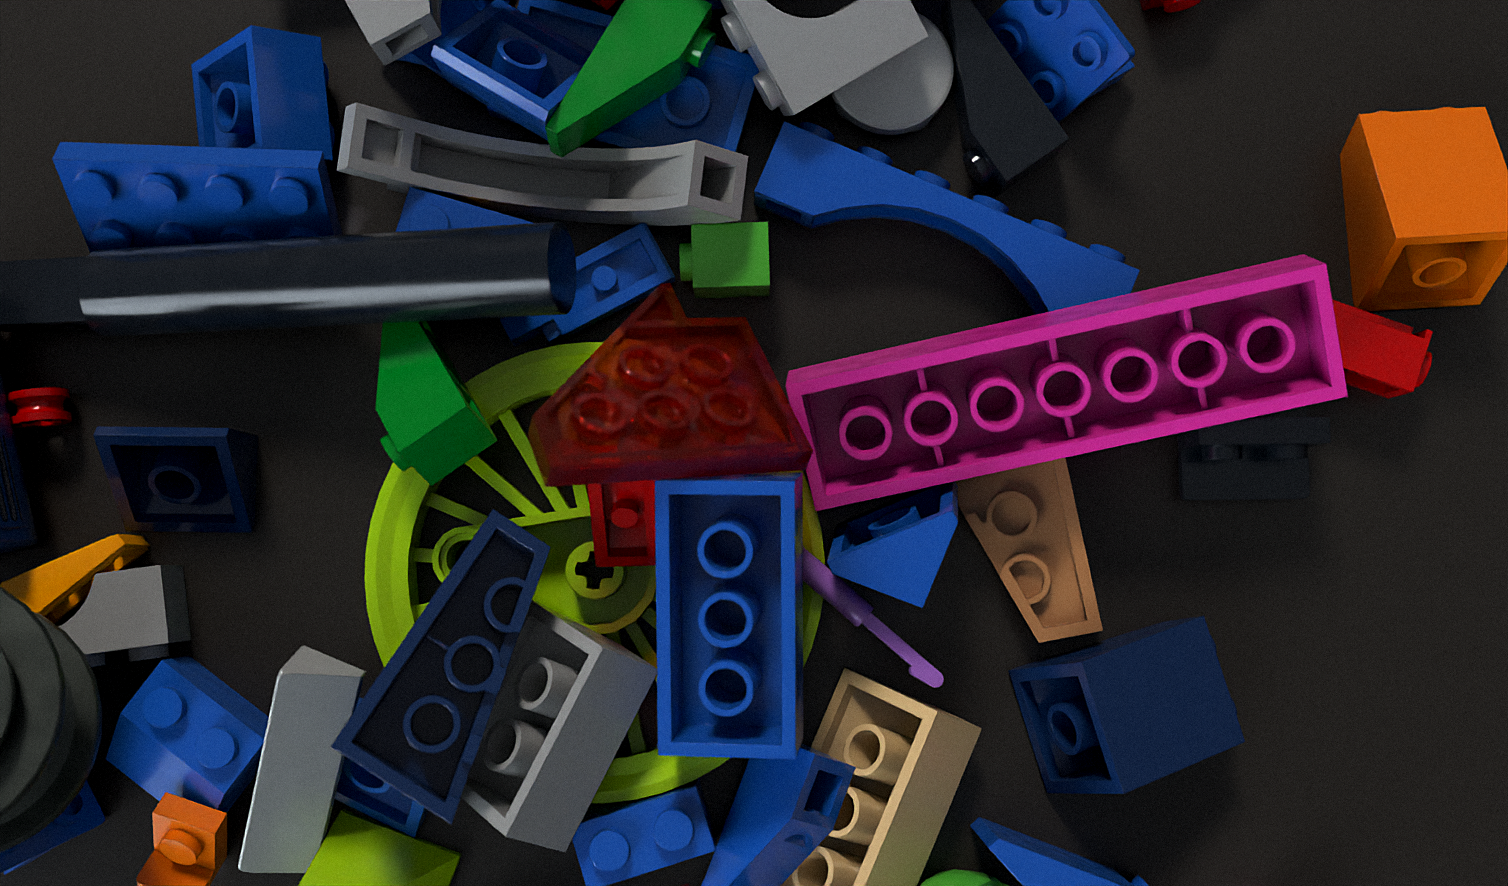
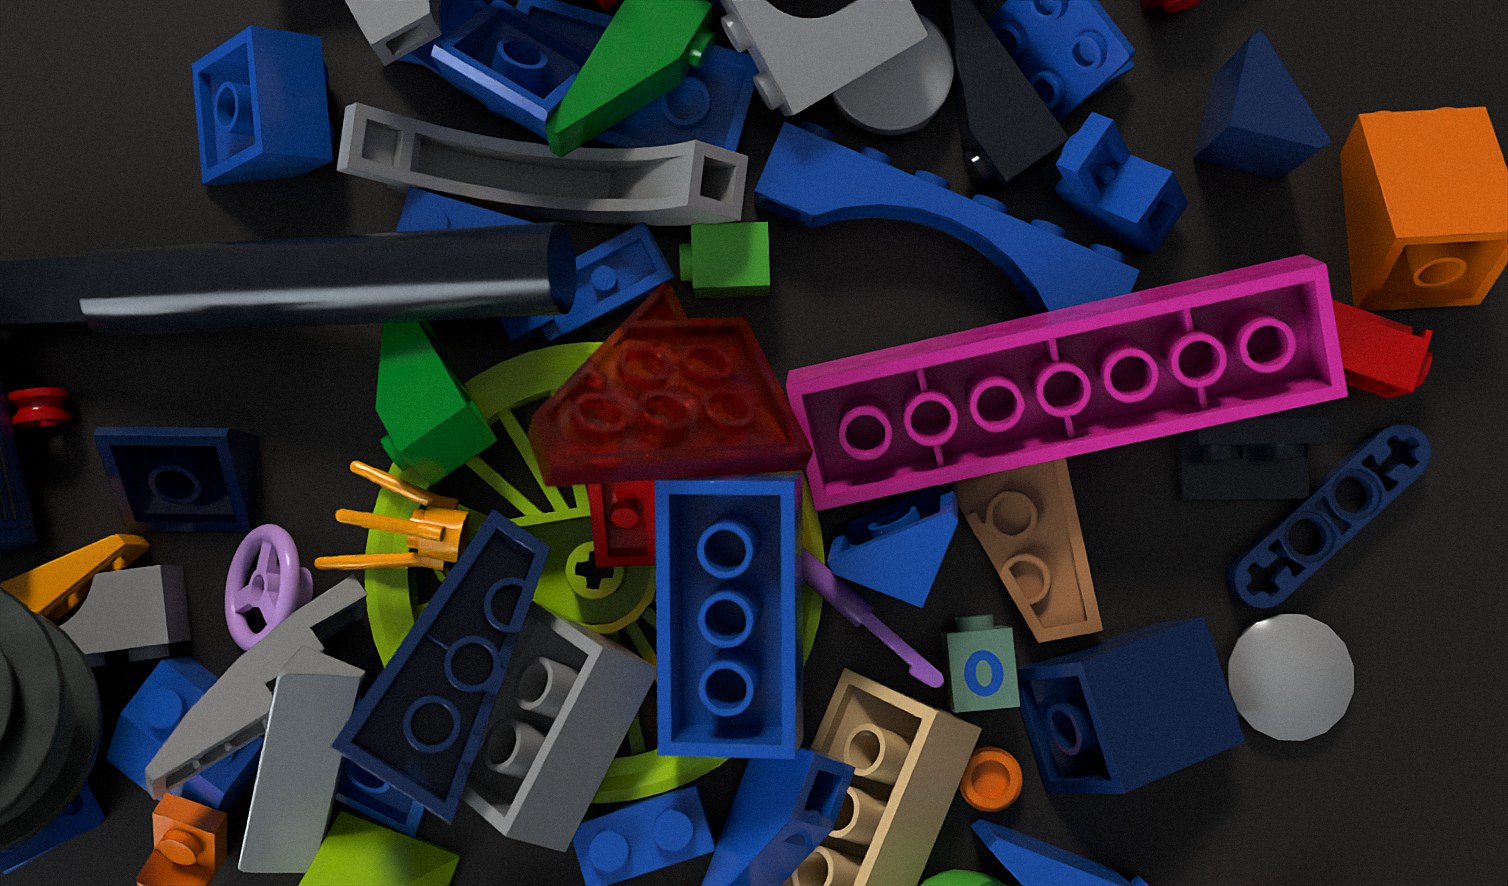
blue plate [52,142,343,253] -> none
none -> light grey slope [145,574,368,800]
none -> lavender piece [225,524,313,651]
none -> light orange plant [314,460,471,571]
none -> sand green brick [939,615,1020,713]
none -> orange tile [958,744,1022,812]
none -> blue brick [1055,112,1188,255]
none -> dark blue slope [1193,30,1332,181]
none -> dark blue beam [1225,423,1432,608]
none -> light grey dish [1227,614,1354,741]

